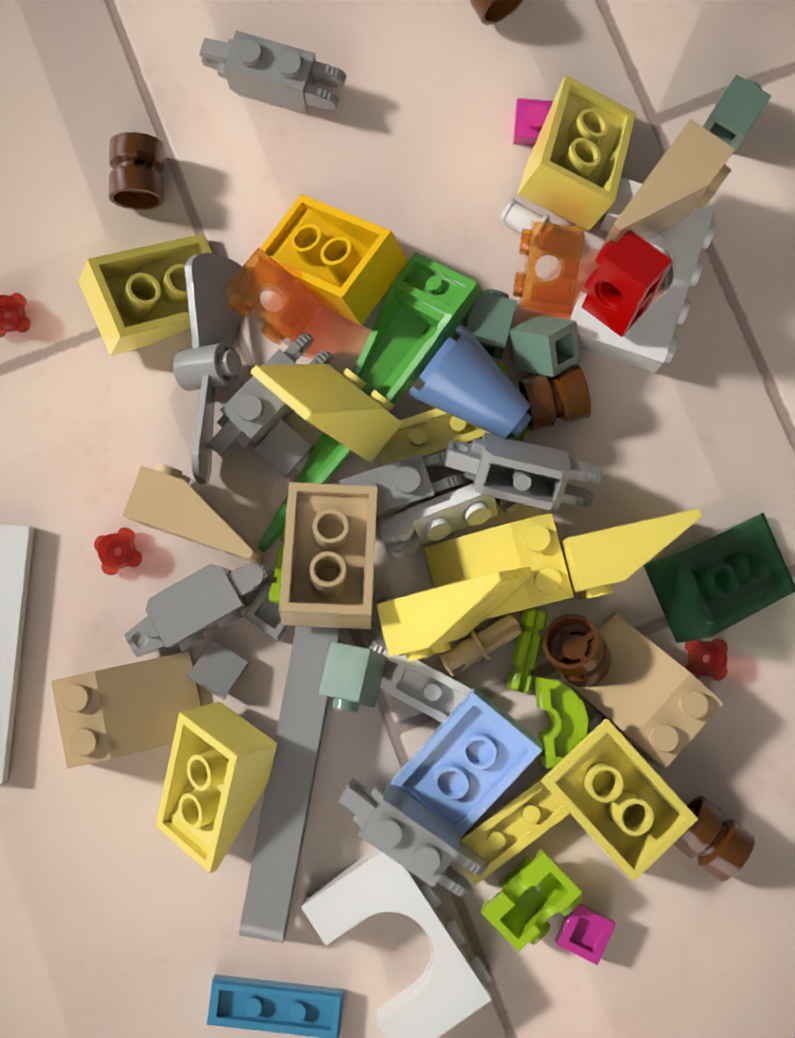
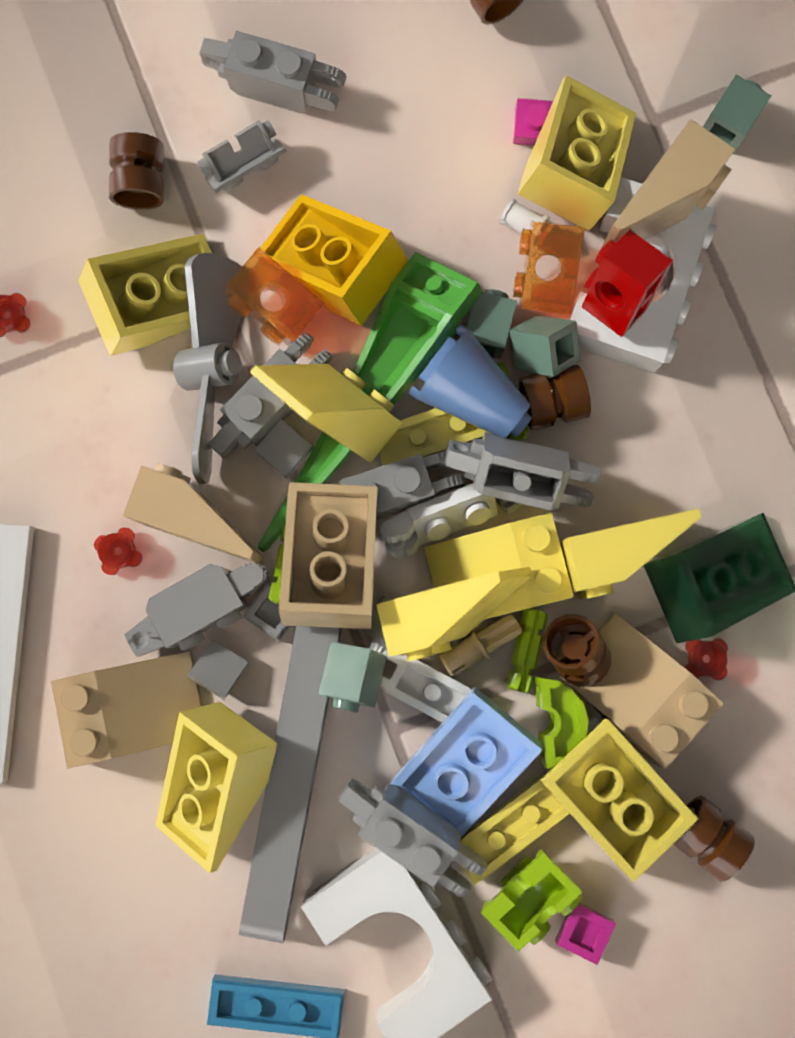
none -> light grey hinge [197,120,287,193]

